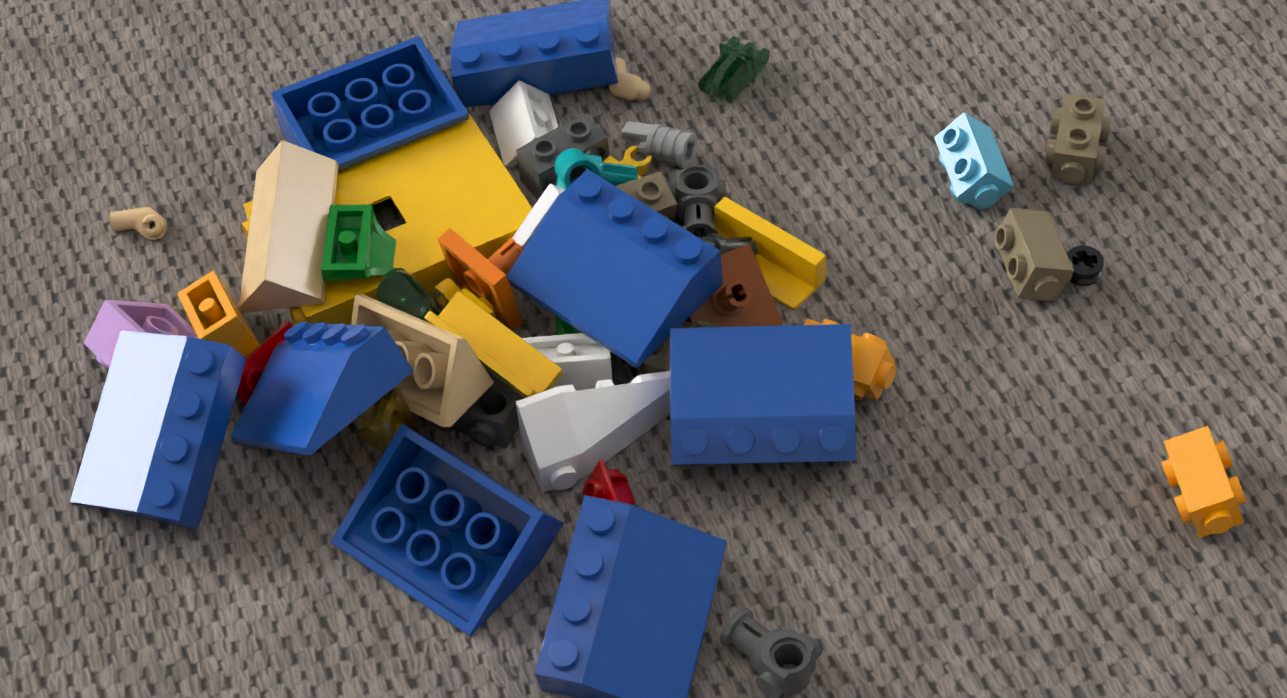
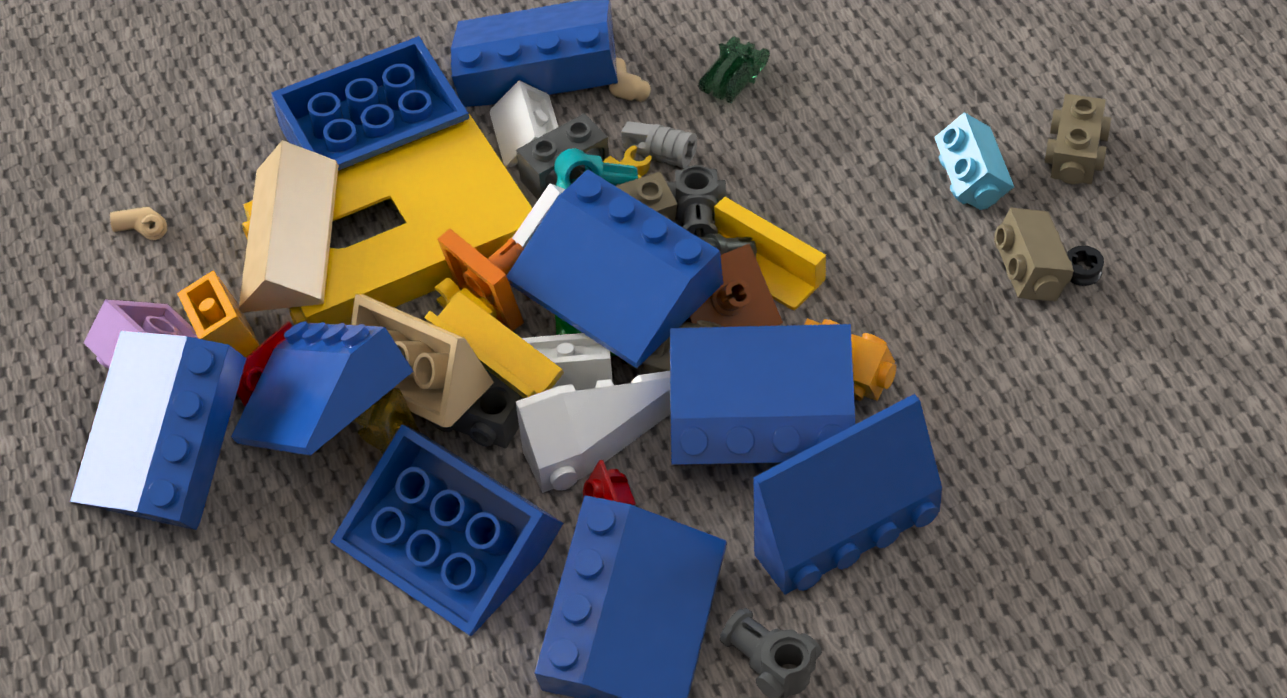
green slope [321,204,396,281] -> none
clear green arm [376,268,440,322] -> none
light orange brick [1161,426,1247,538] -> none
none -> blue slope [753,394,942,595]

